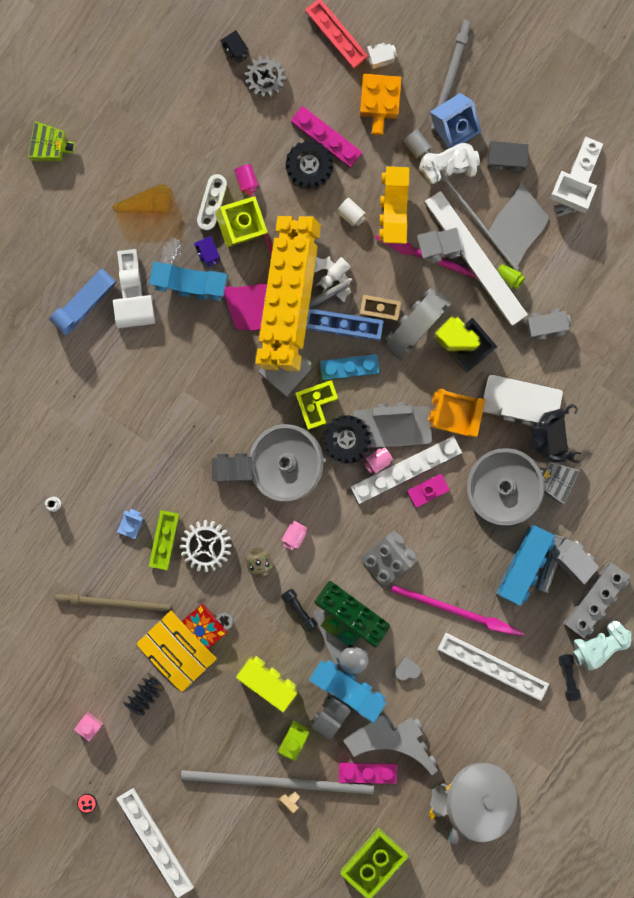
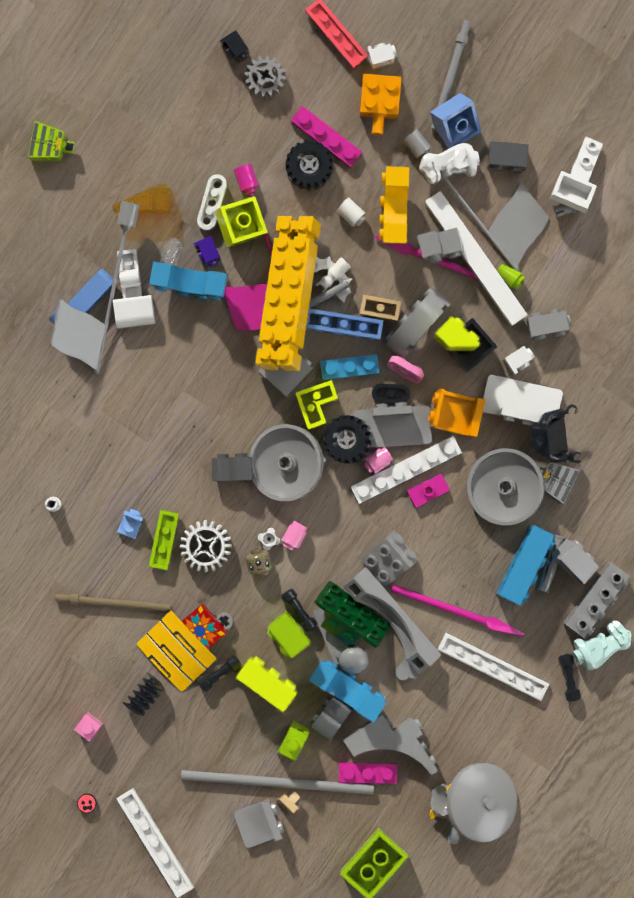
none -> light grey flag [50,201,140,374]
none -> black piece [197,655,242,692]
none -> light grey bracket [234,799,285,848]
none -> white plate [258,528,280,550]
none -> lime brick [267,610,311,658]
none -> light grey arch [343,567,441,674]
none -> black plate [372,384,410,404]
none -> bright pink plate [387,355,424,384]
none -> white brick [503,346,535,376]

